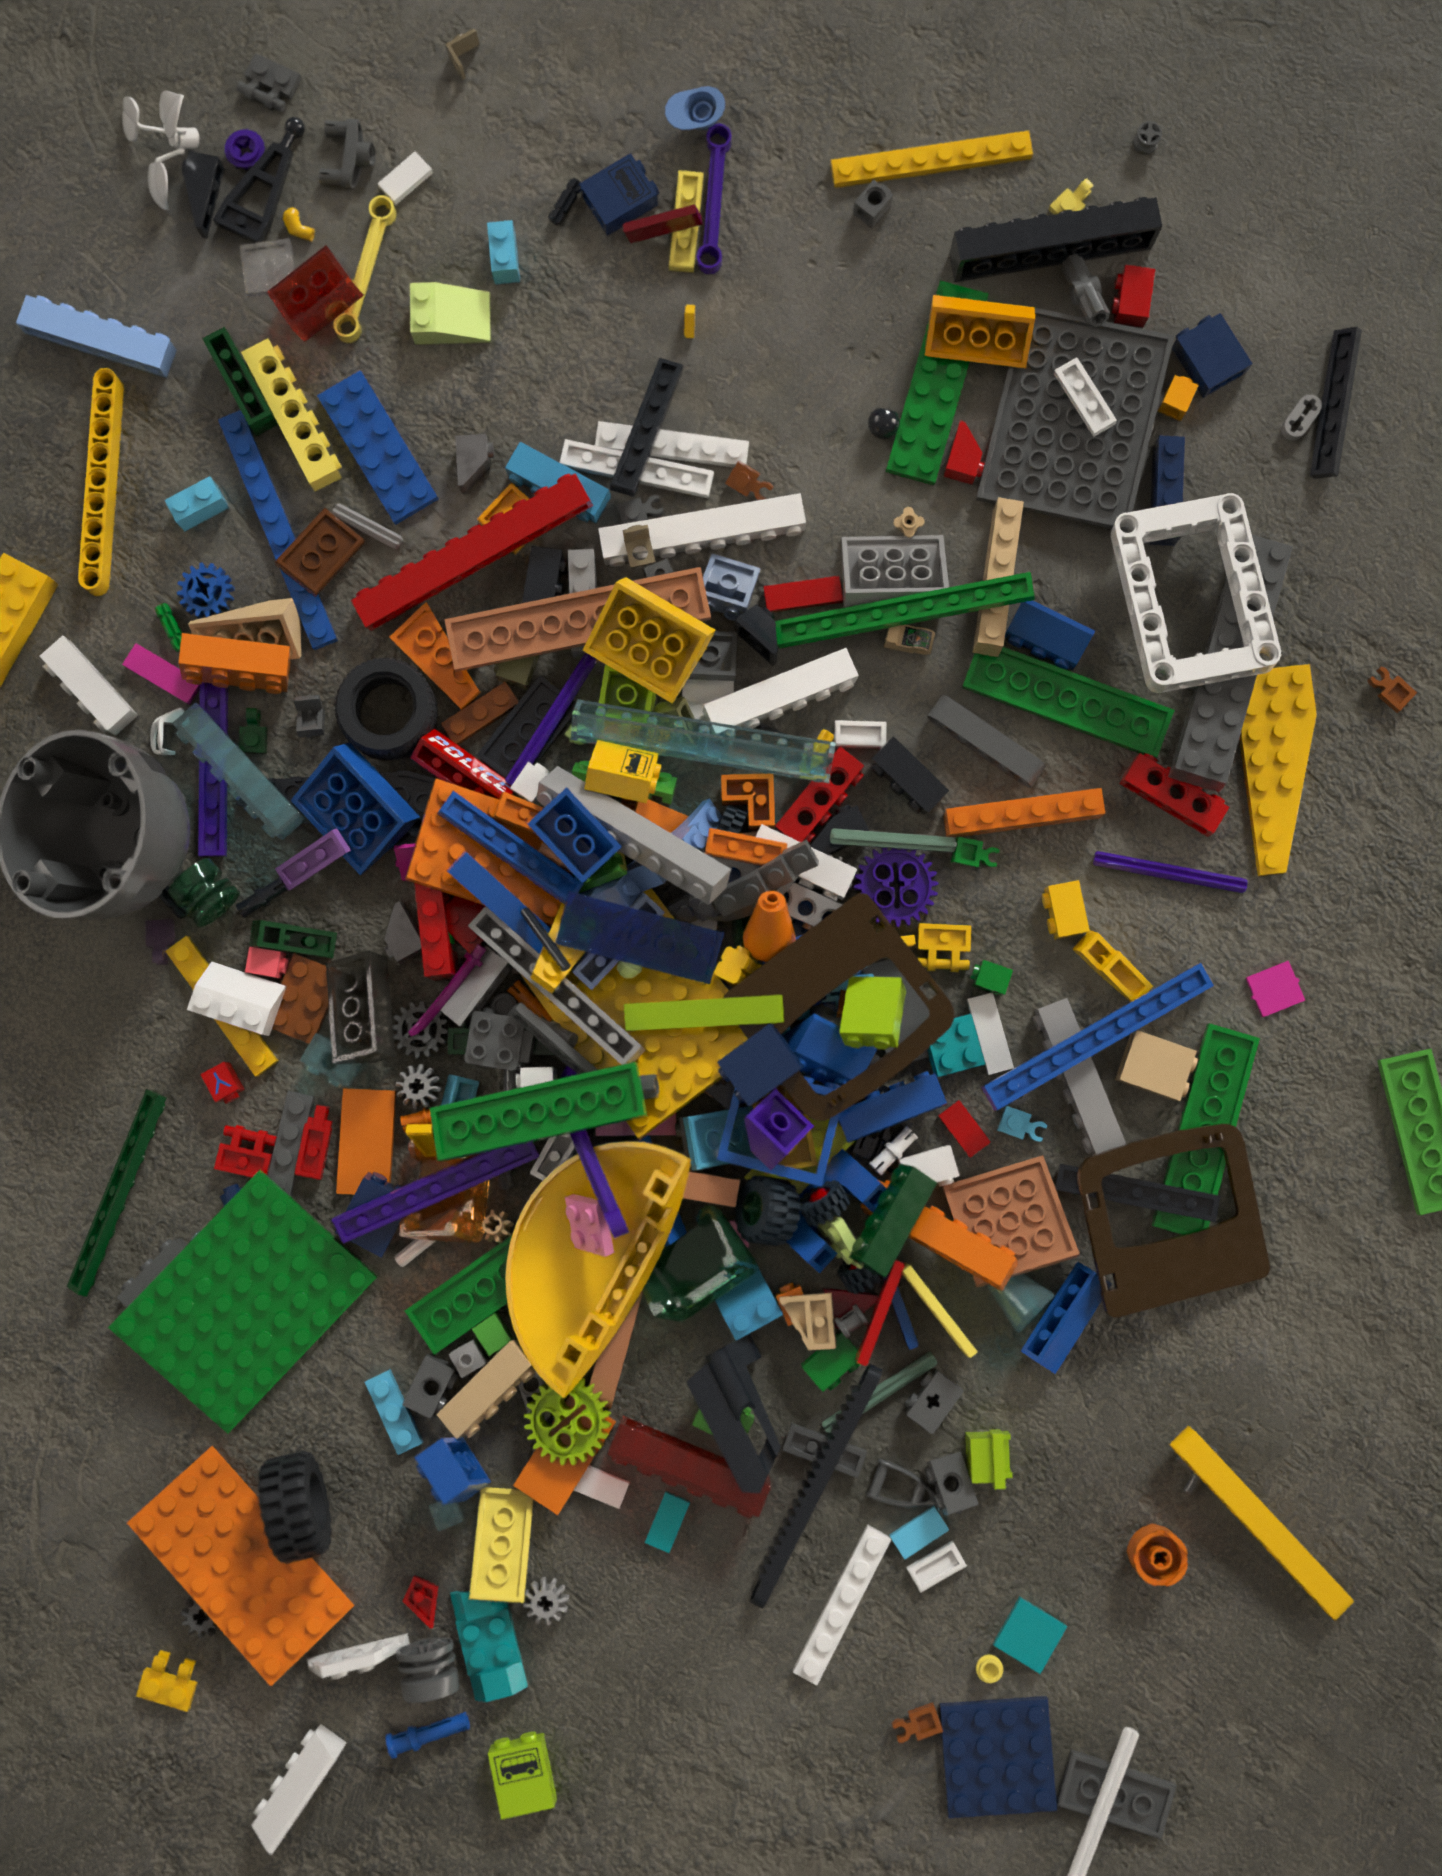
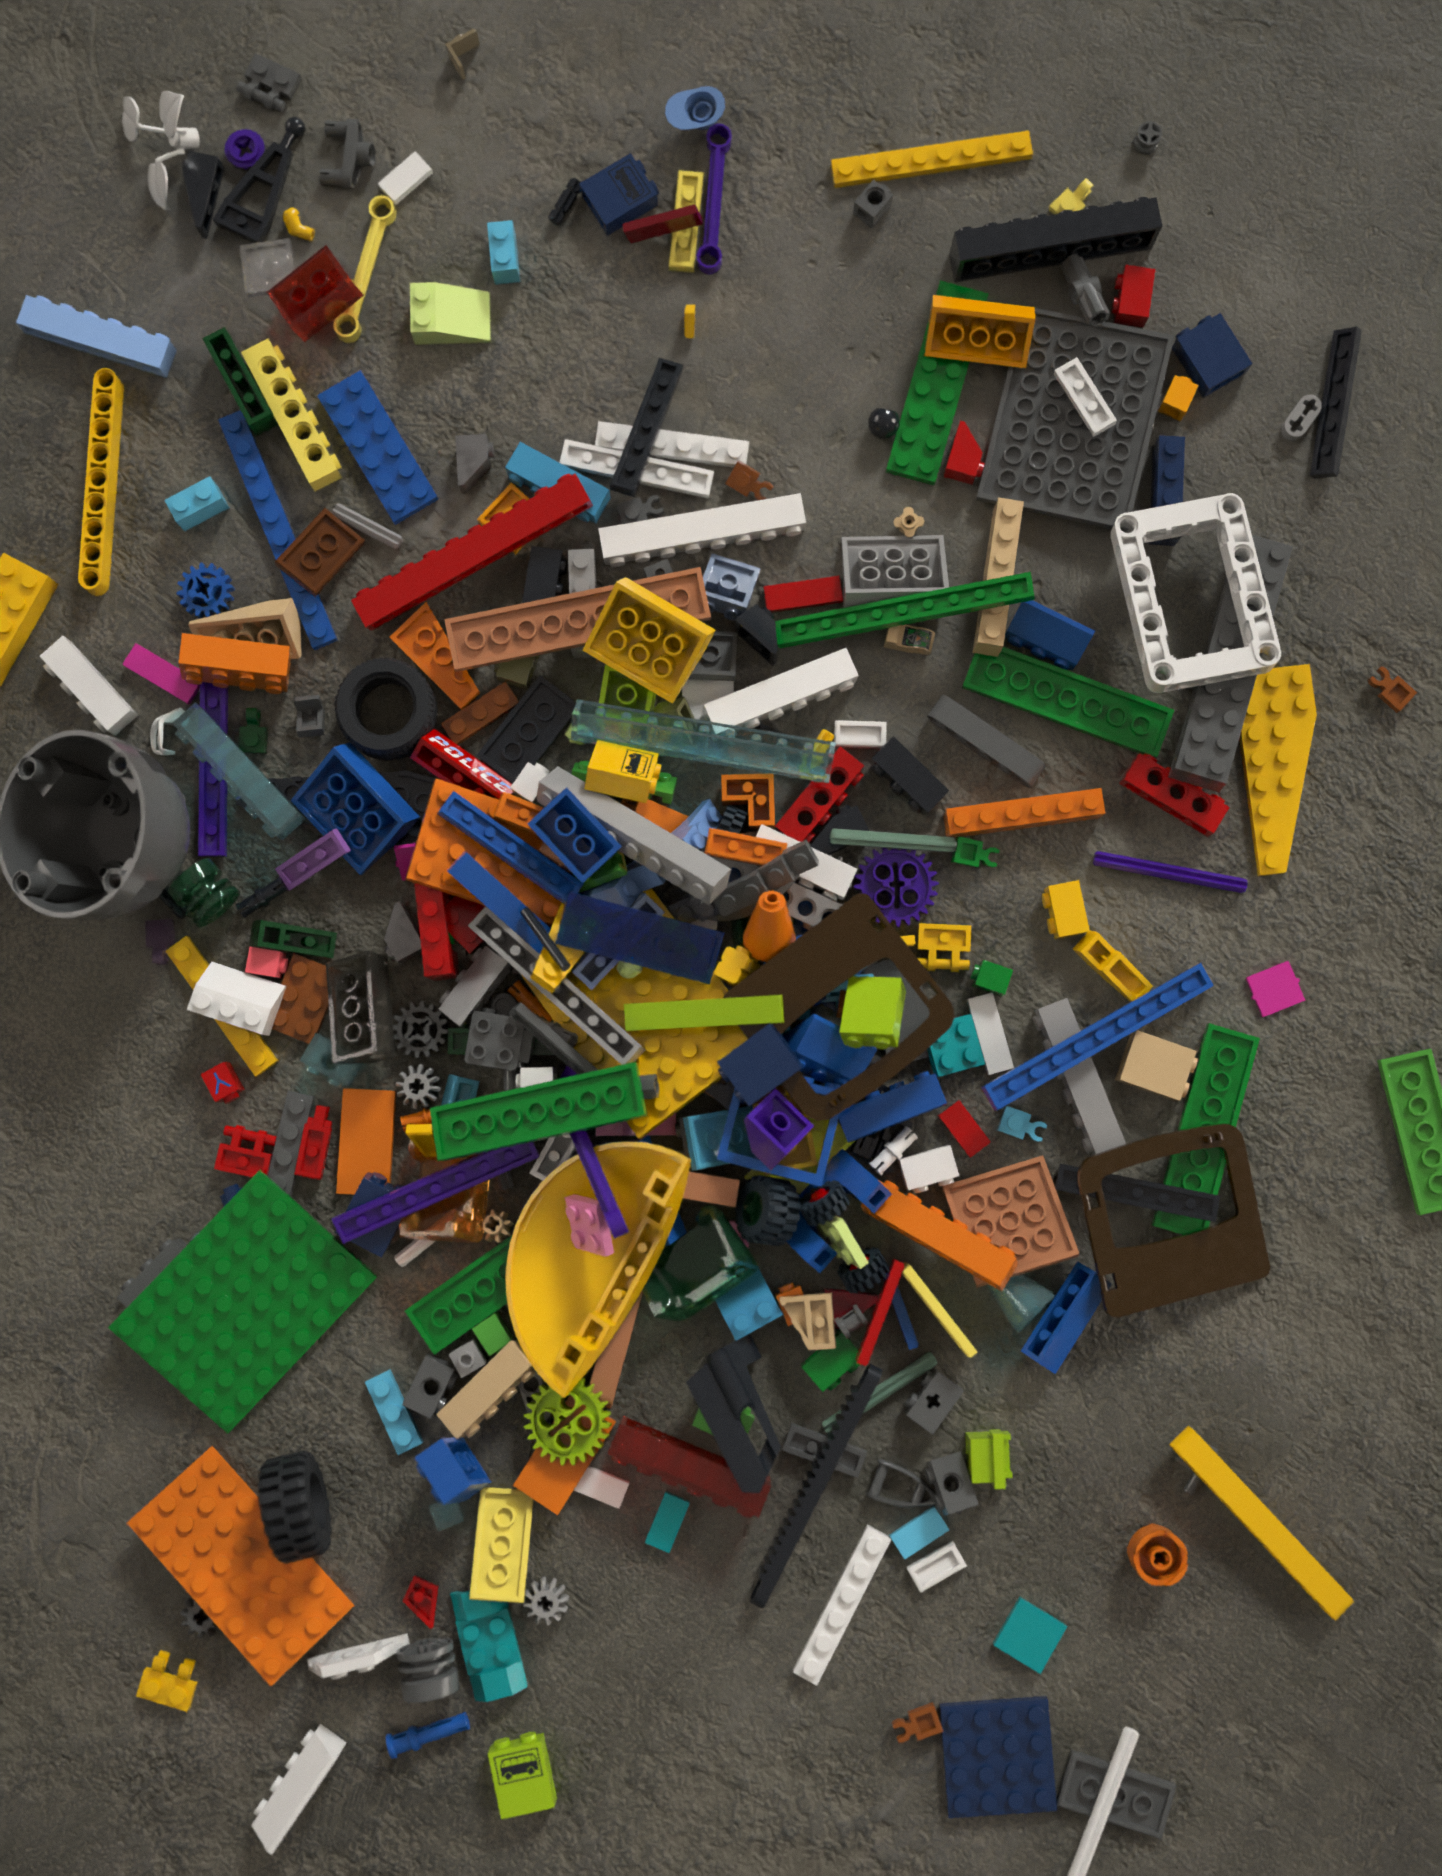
dark green plate [66,1089,167,1297] -> none
green axle [155,603,182,652] -> none
magenta sword [408,944,487,1036] -> none
dark purple axle [505,653,597,786] -> none
dark tan bracket [622,525,655,568] -> none
dark green brick [849,1164,937,1277] -> none
light yellow plate [976,1655,1003,1683] -> none

